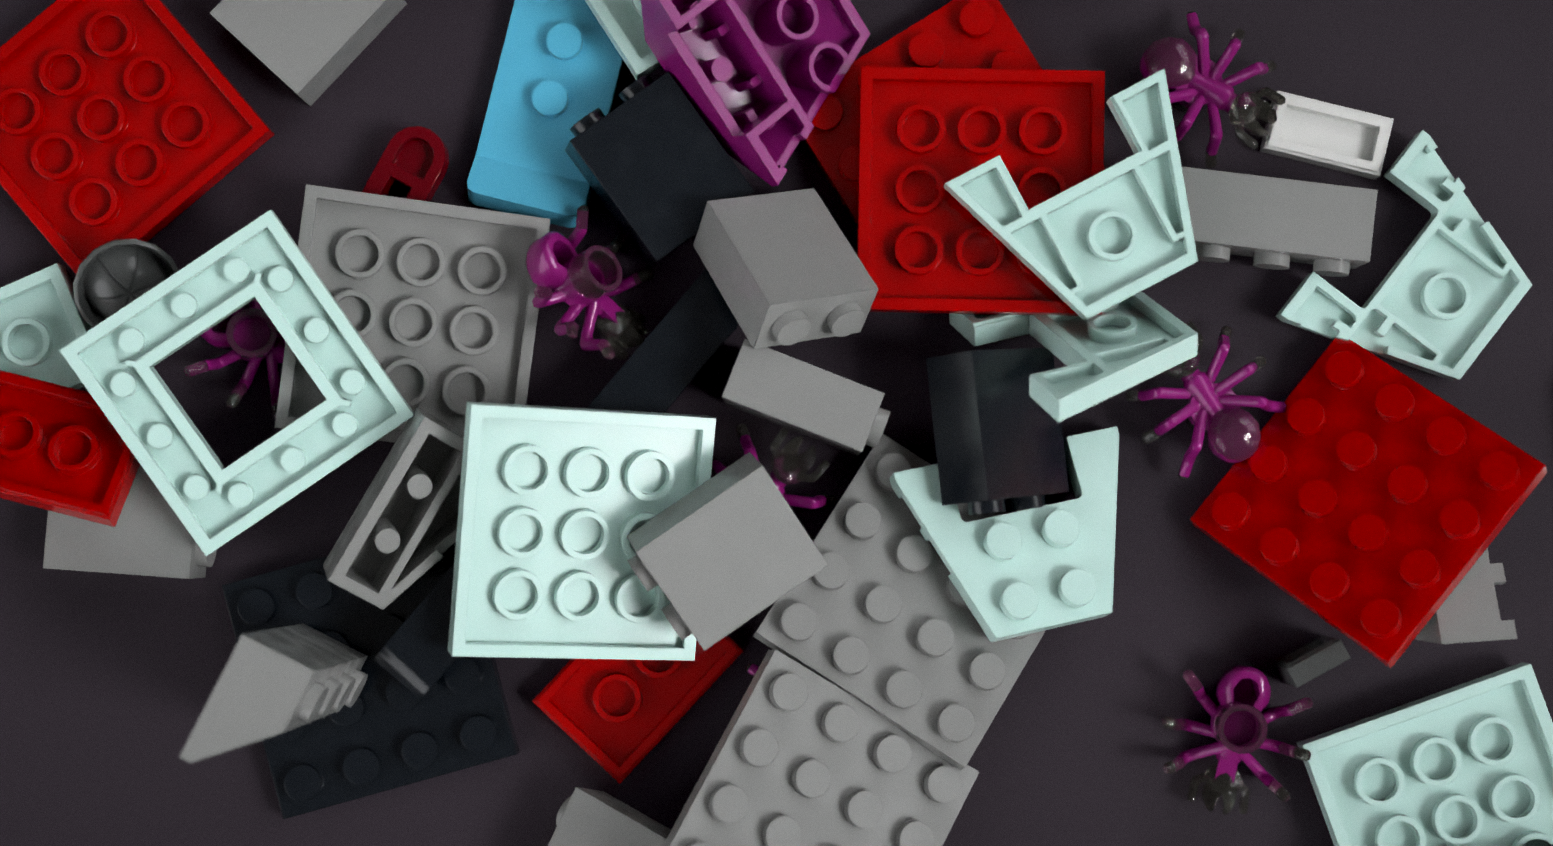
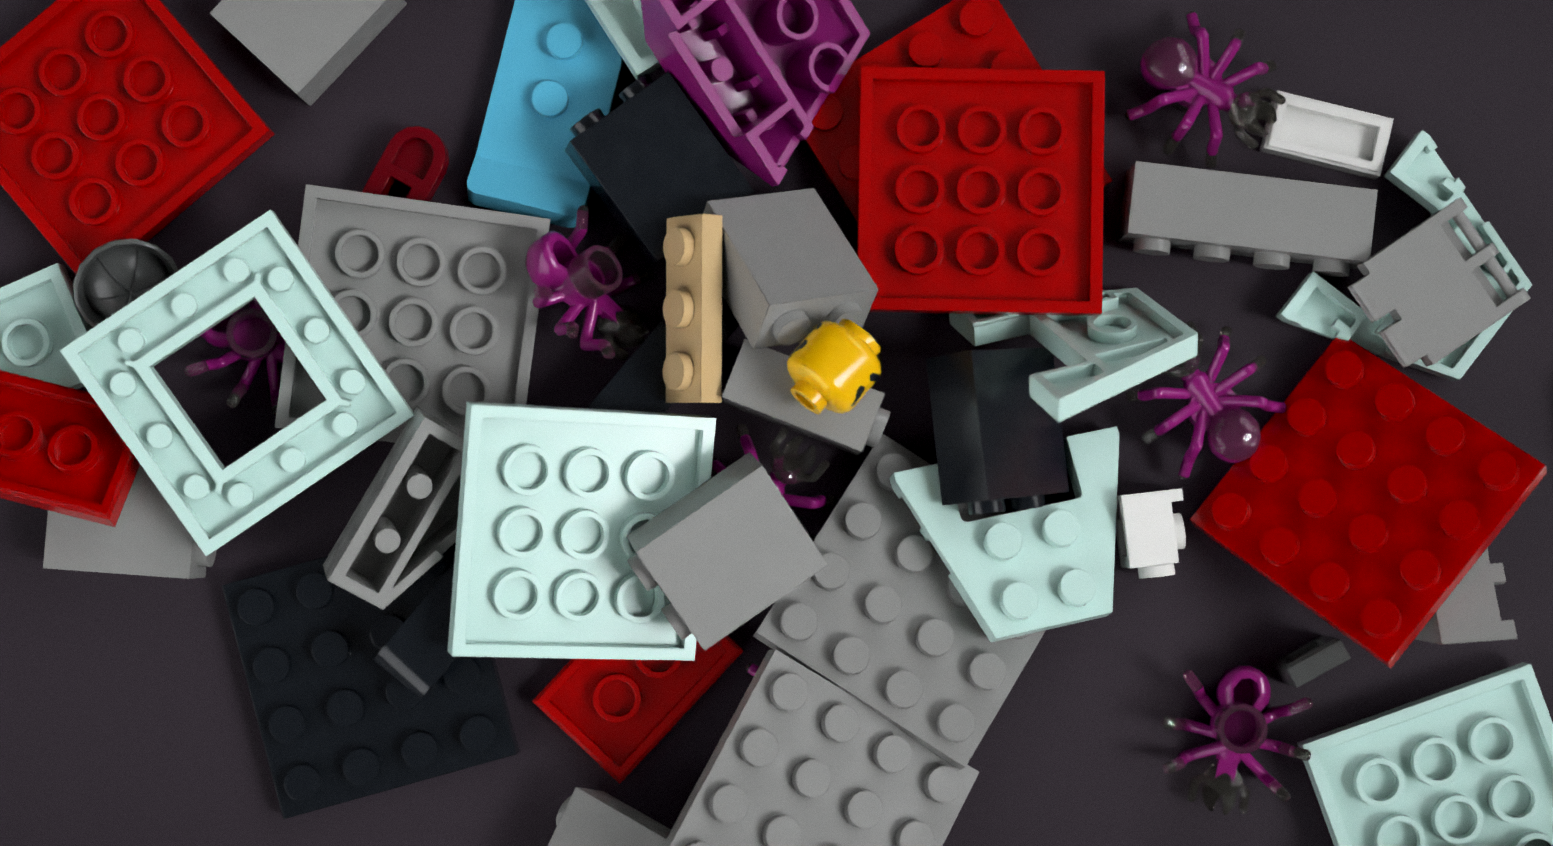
light grey slope [179,623,368,763] -> none
light aqua wing [944,69,1198,321] -> none
none -> tan plate [663,214,722,403]
none -> yellow head [787,318,881,414]
none -> white brick [1116,488,1186,579]
none -> light grey plate [1347,197,1531,368]

